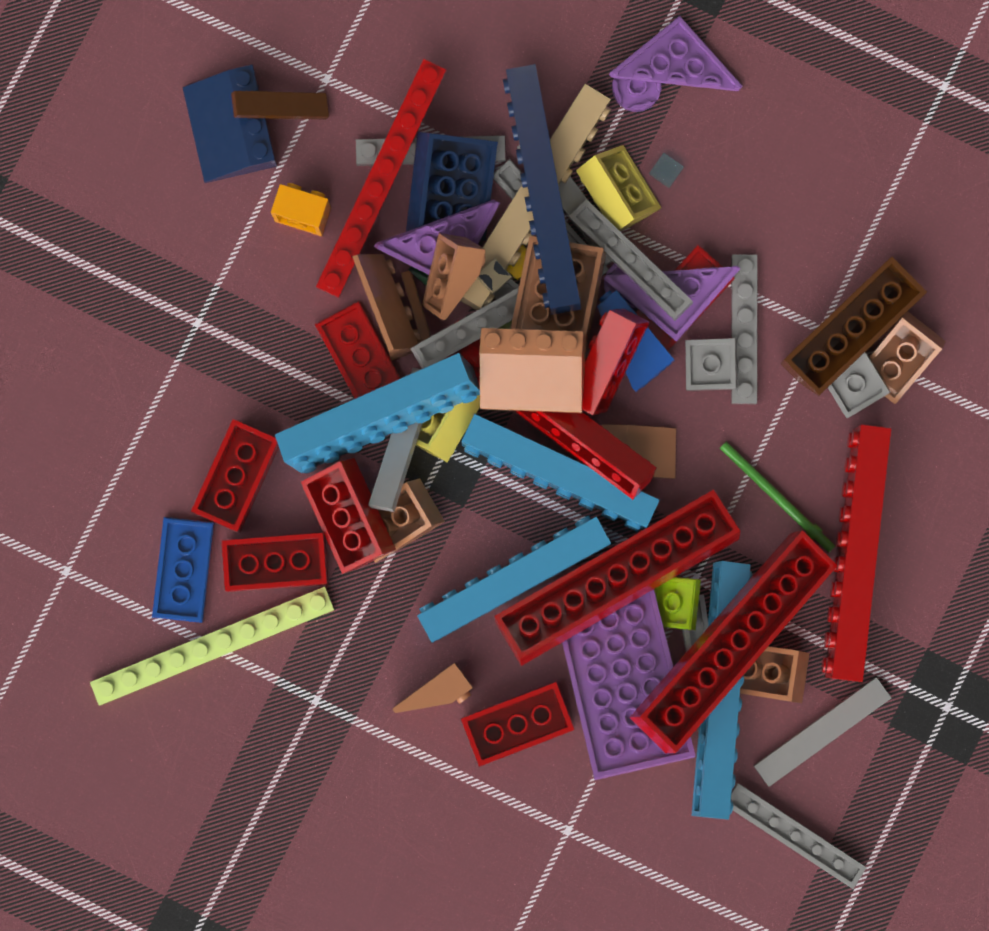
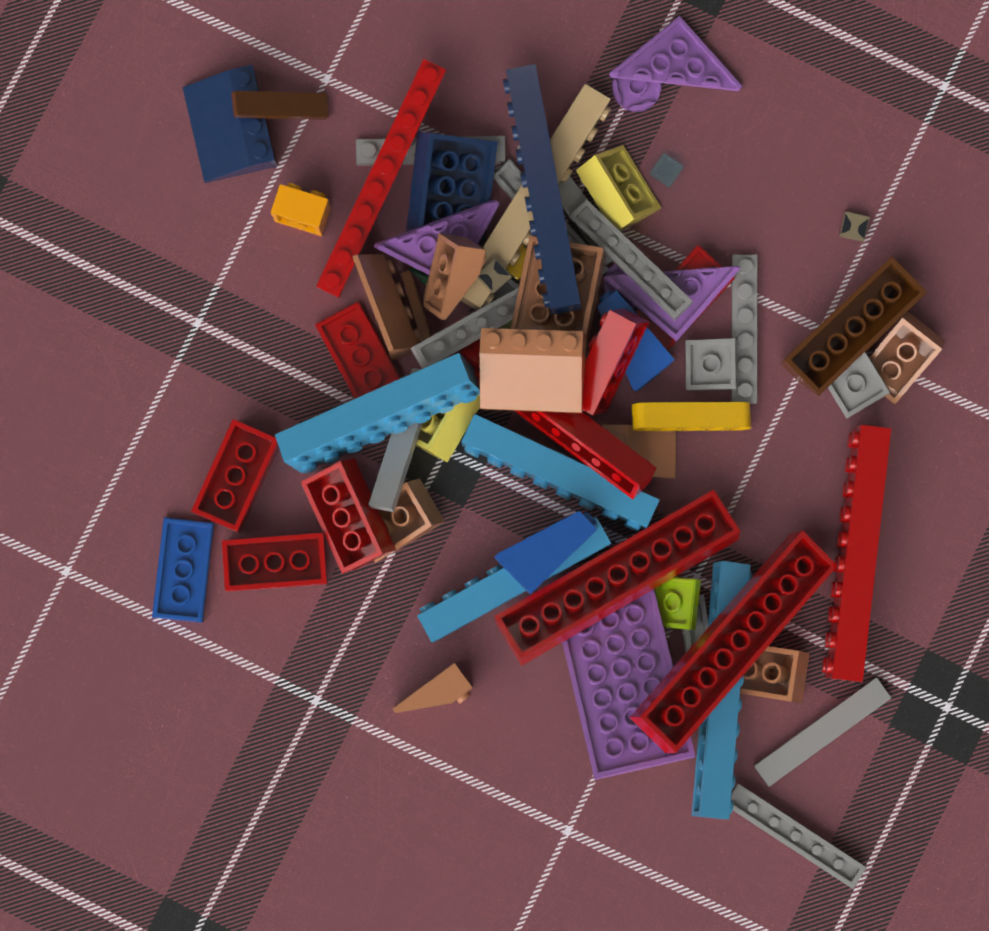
yellowish green plate [90,587,334,706] -> none
red brick [461,682,574,767] -> none
bright green bar [719,441,835,553] -> none
none -> blue slope [494,511,597,594]
none -> yellow beam [631,402,752,431]
none -> dark tan tile [839,211,870,242]

